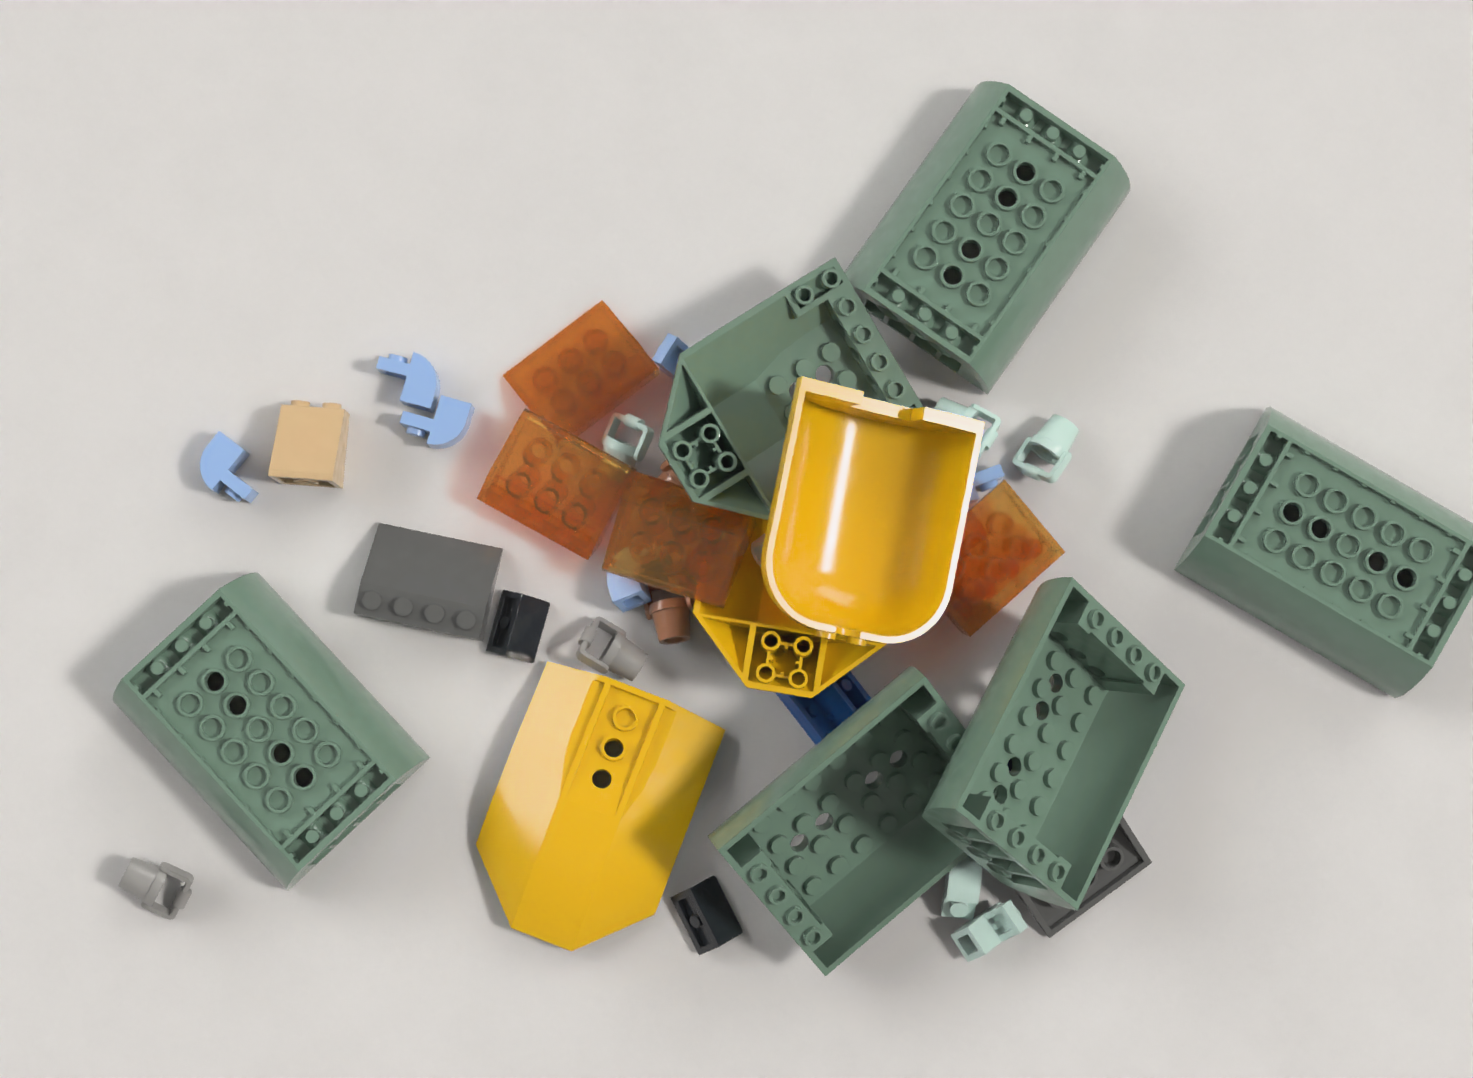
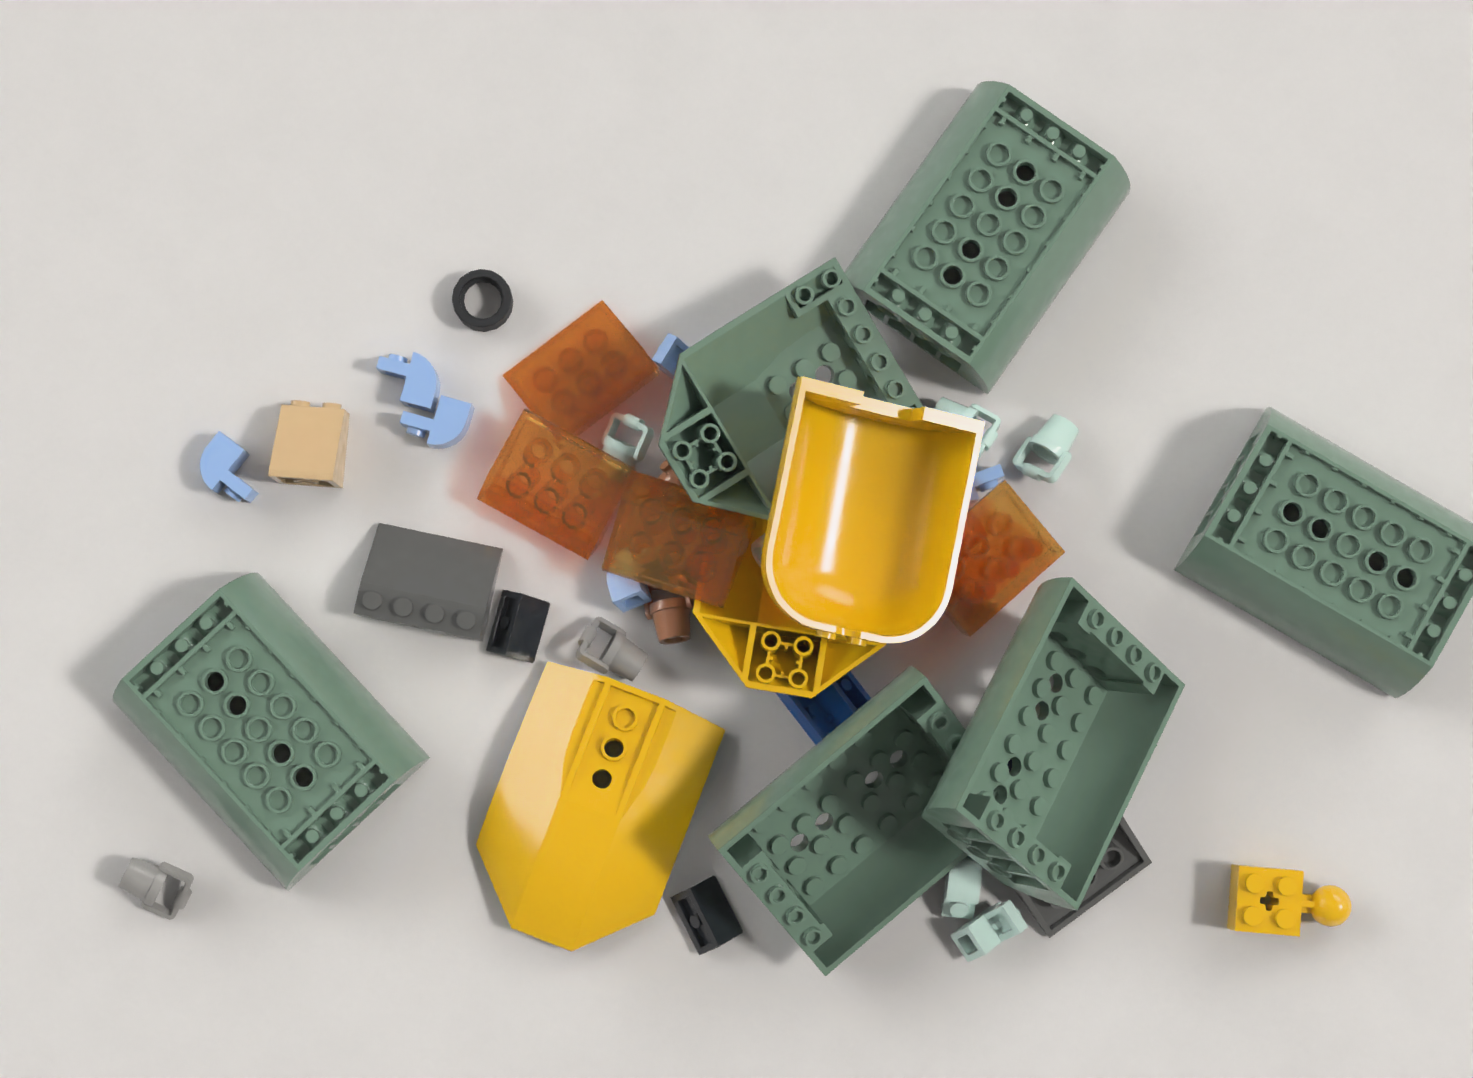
none -> black tyre [452,269,514,332]
none -> yellow brick [1227,864,1352,937]

